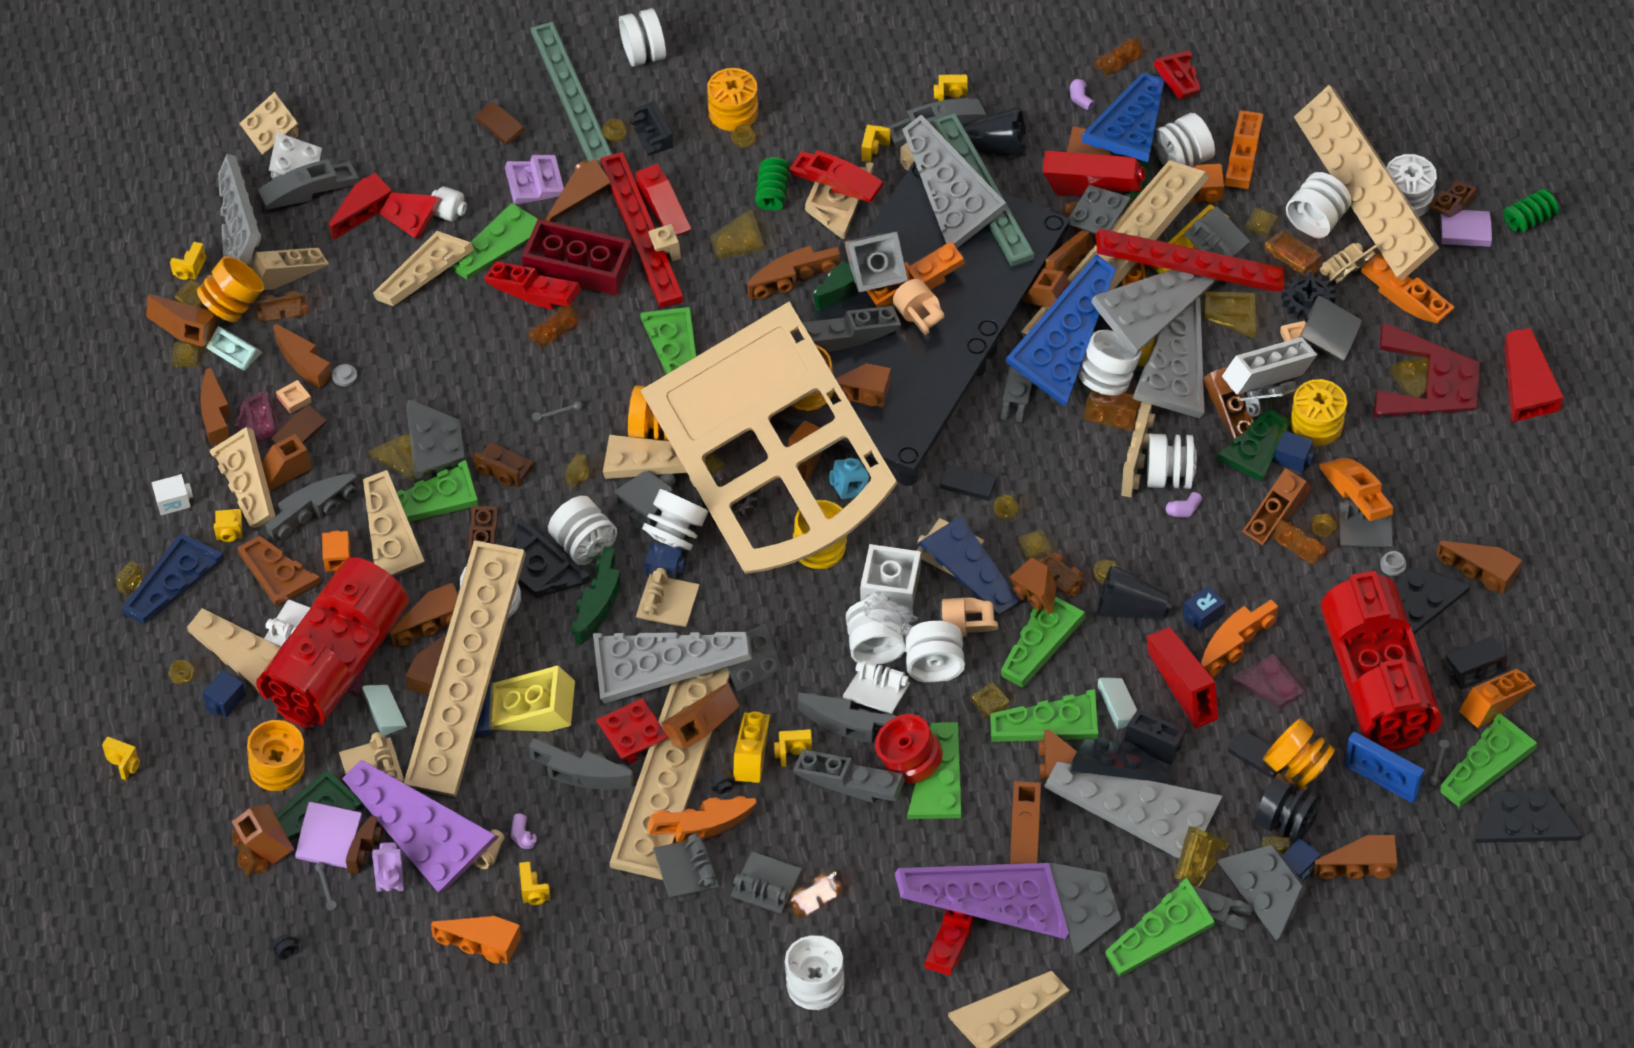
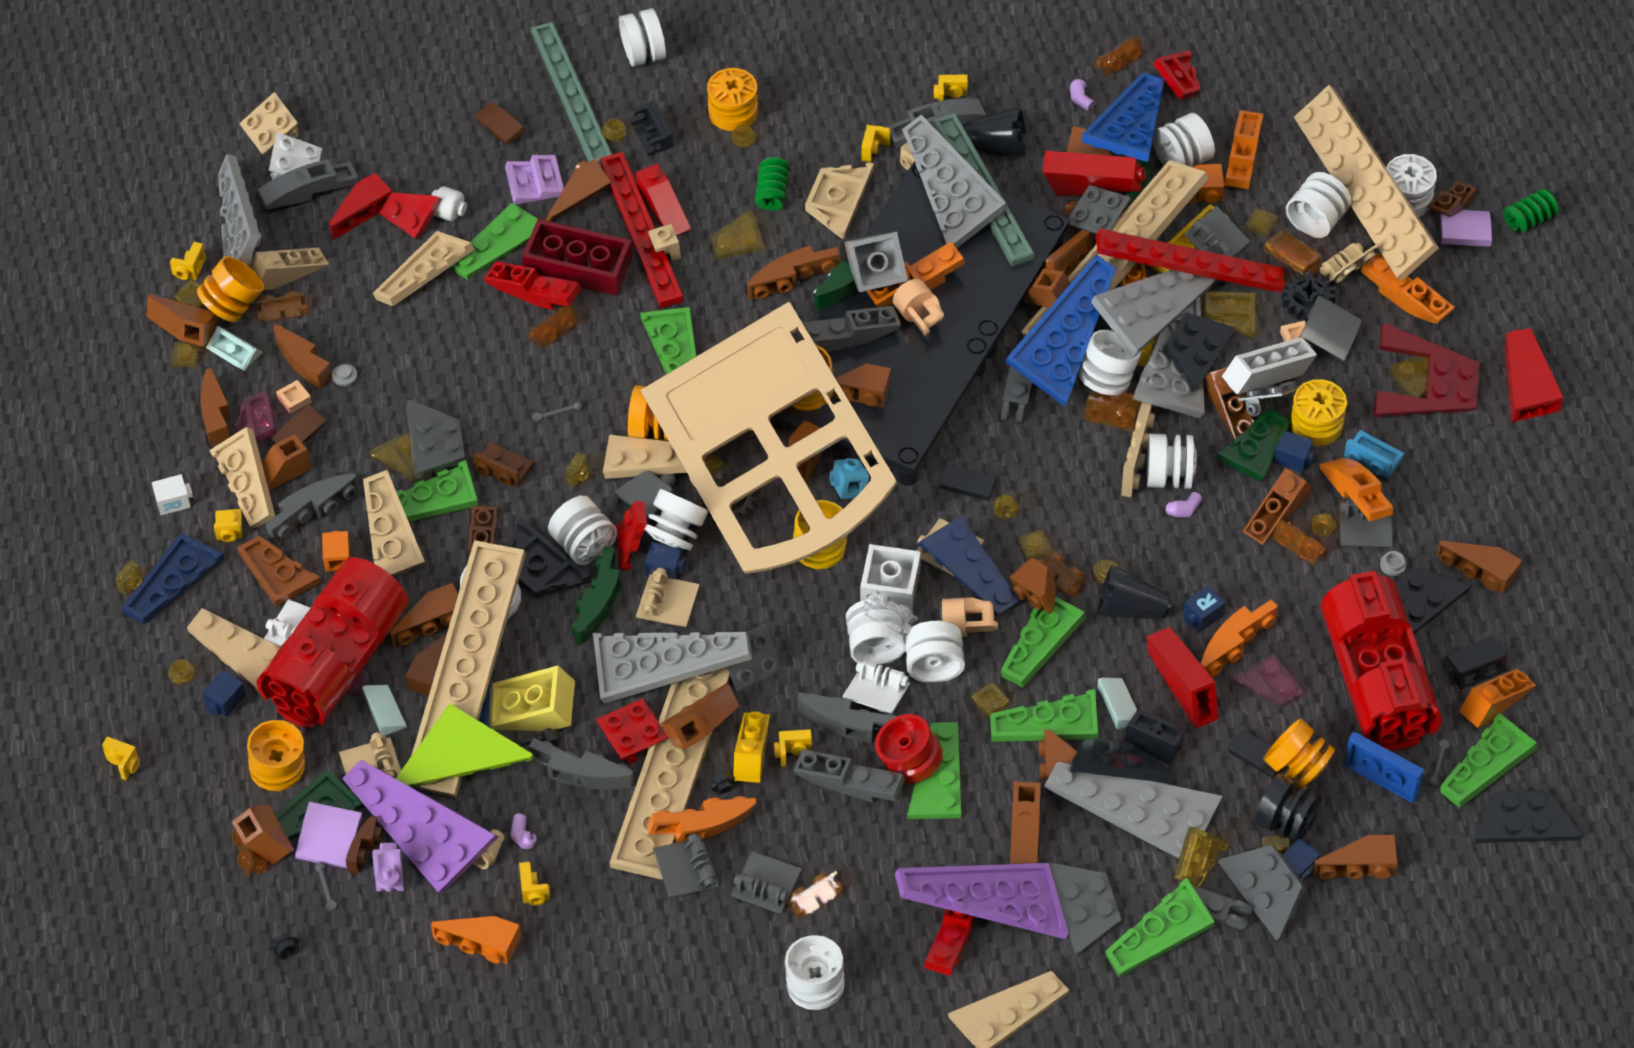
red slope [789,150,884,203] -> none
none -> lime tile [396,703,534,787]
none -> black hand [520,728,559,746]
none -> red wing [615,501,647,571]
none -> black wing [1163,313,1236,392]
none -> dark azure bracket [1344,430,1404,480]

